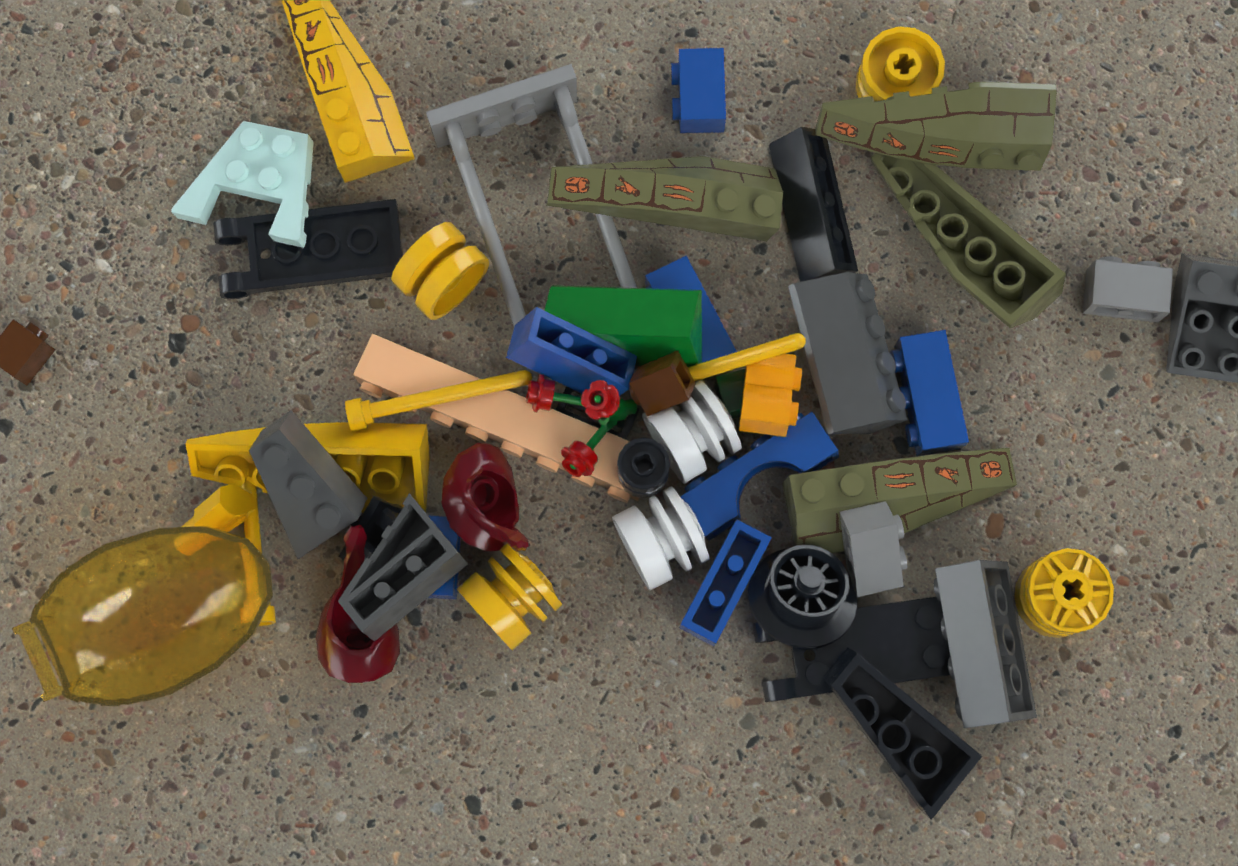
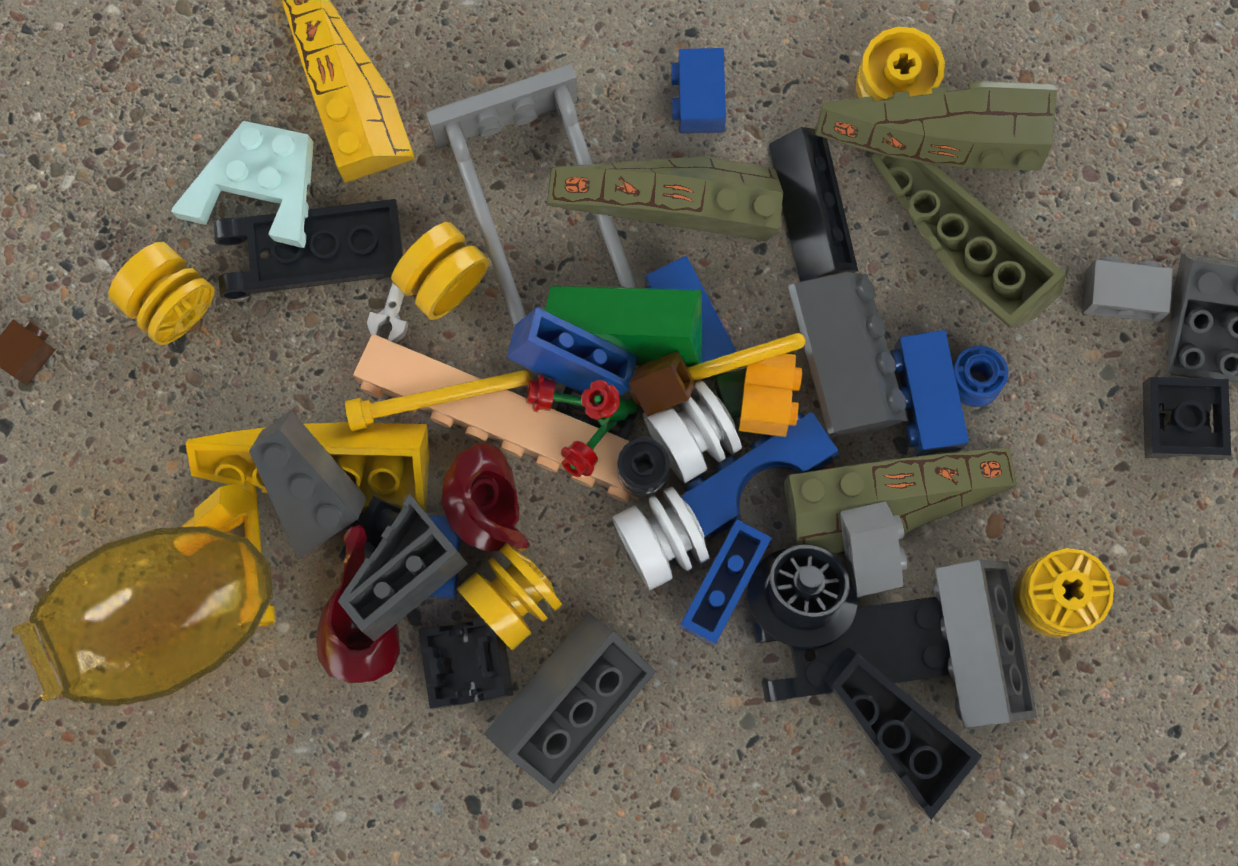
none -> yellow wheel [108,242,215,345]
none -> white bar [367,282,408,343]
none -> black brick [418,618,513,709]
none -> dark grey slope [484,612,656,794]
none -> blue wheel [953,346,1009,407]
none -> black brick [1142,377,1231,460]

